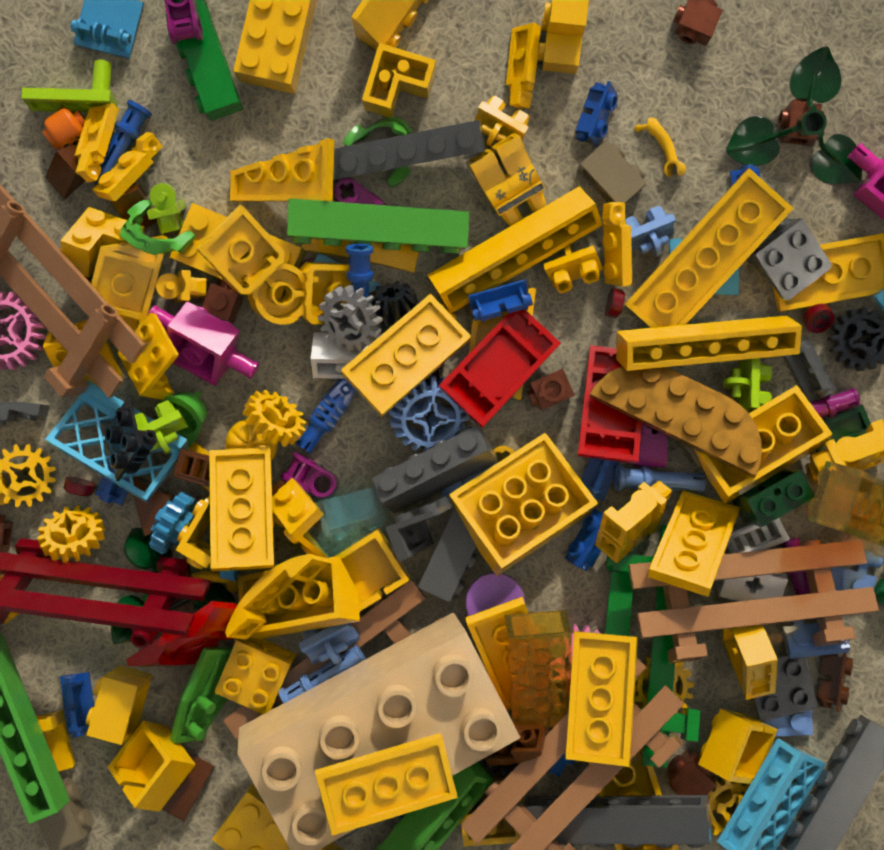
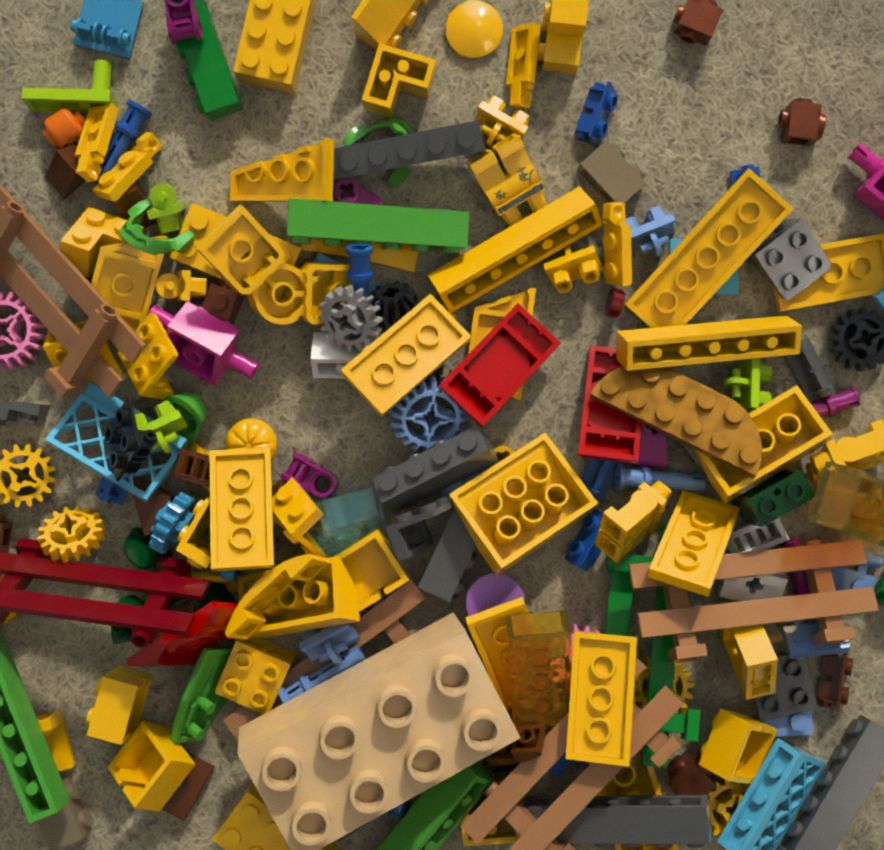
blue hinge [60,672,94,737] -> none
dark red tile [63,476,95,496] -> none
yellow gear [243,390,307,447] -> none
blue hinge [296,379,356,453] -> none
yellow plate [315,733,458,836] -> none
blue hinge [468,279,533,323] -> none
copper brick [526,368,575,411] -> none
yellow piece [634,117,686,177] -> none
dark green plant [726,46,862,184] -> none
dark red tile [803,304,835,333] -> none
dark green tile [816,405,870,453] -> none
none -> yellow dish [446,1,503,58]

